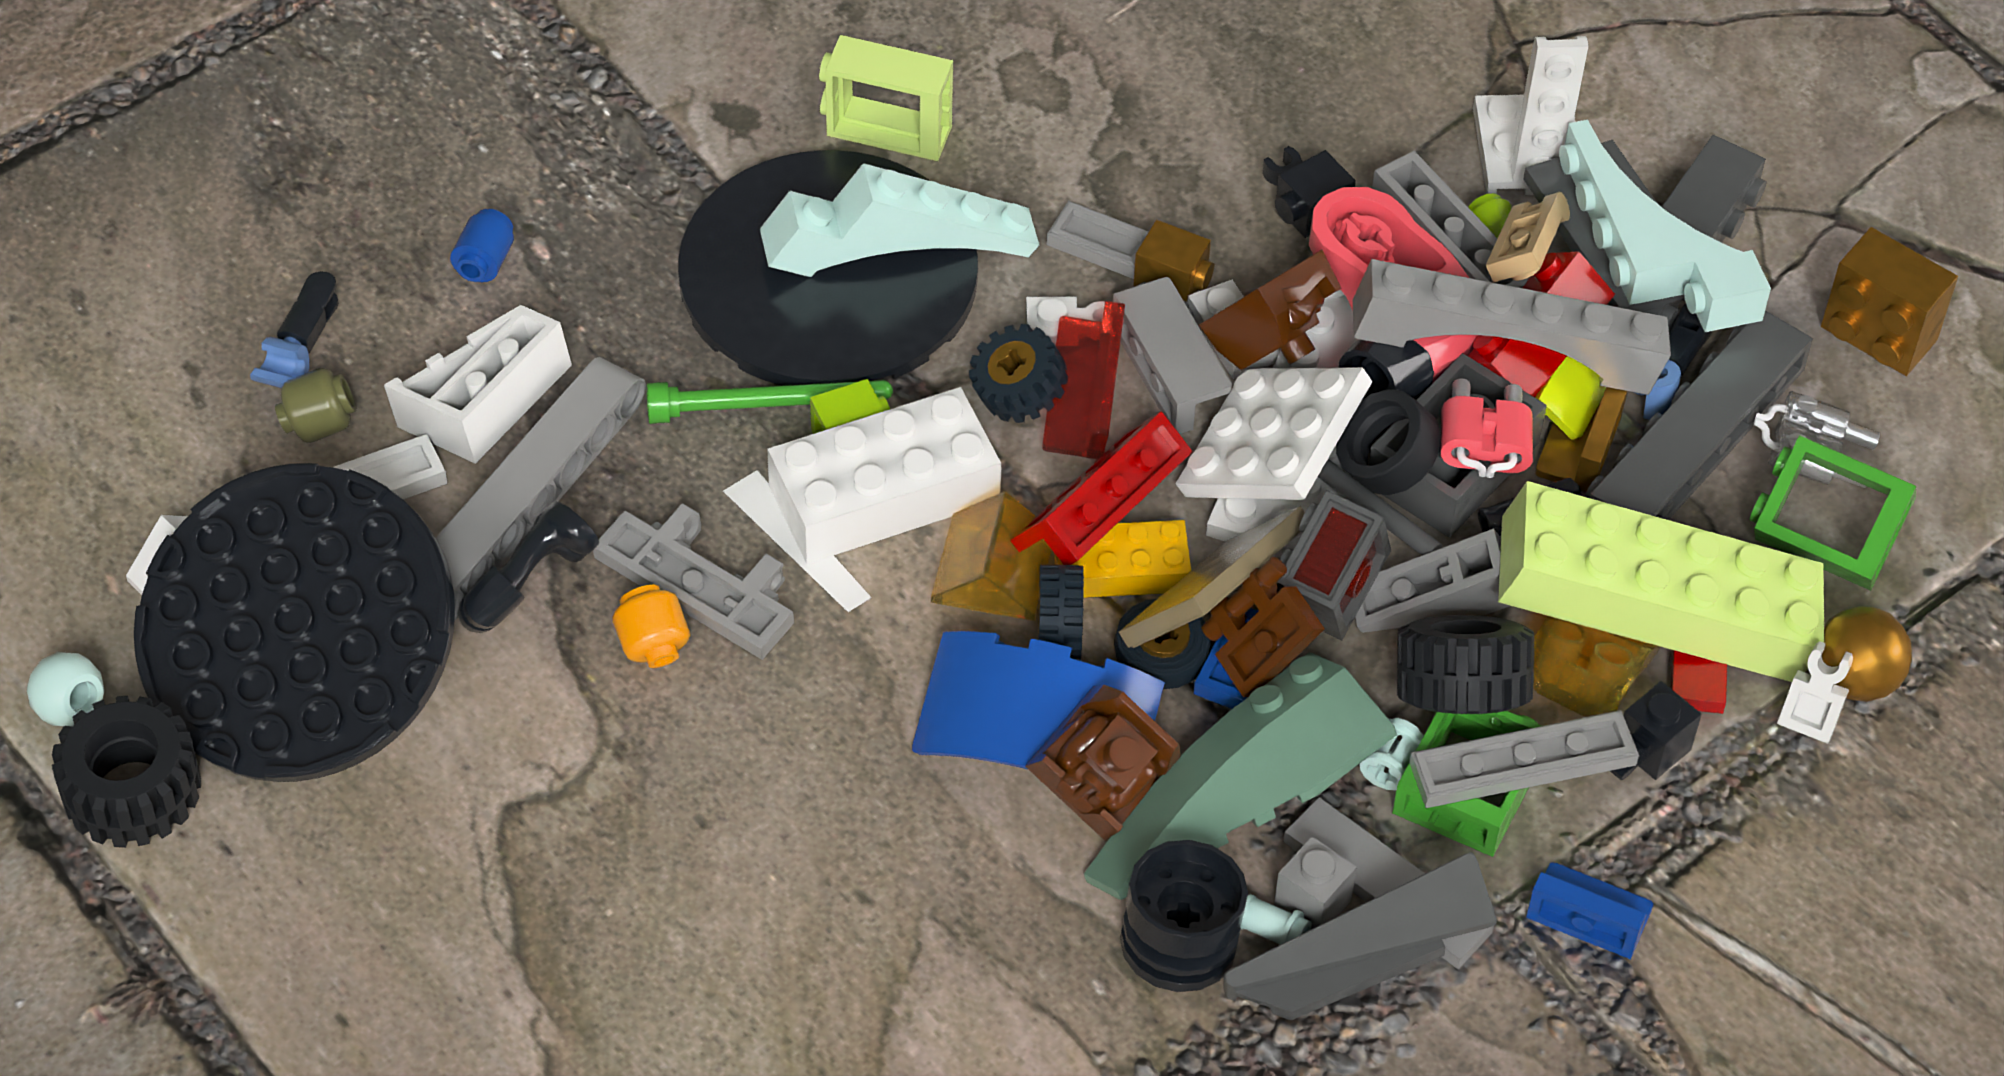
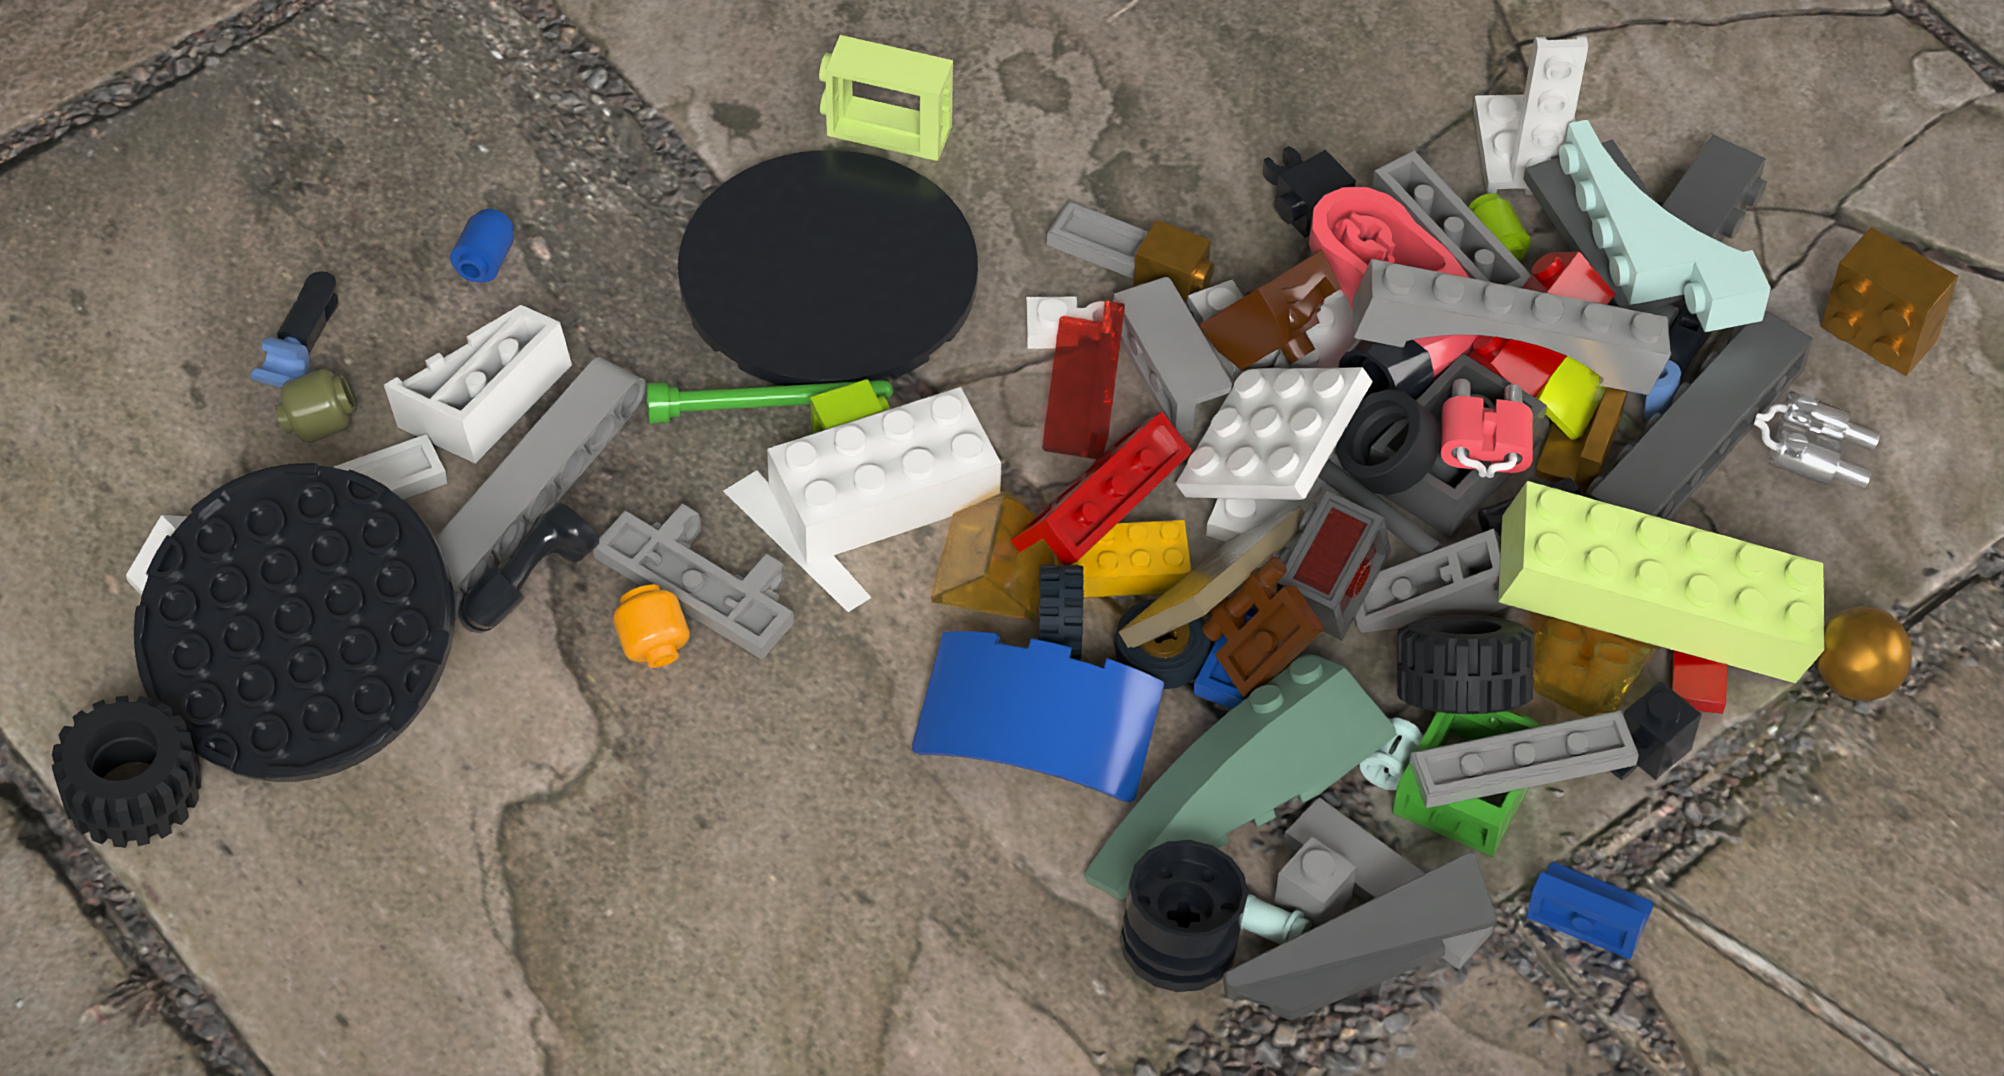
light aqua piece [27,652,104,727] -> none
light aqua arch [760,163,1039,277] -> none
black wheel [969,324,1068,423] -> none
reddish brown brick [1025,685,1181,840] -> none
tan plate [1485,192,1570,283] -> none
bright green window [1750,435,1917,591] -> none
white plate [1777,641,1853,744] -> none

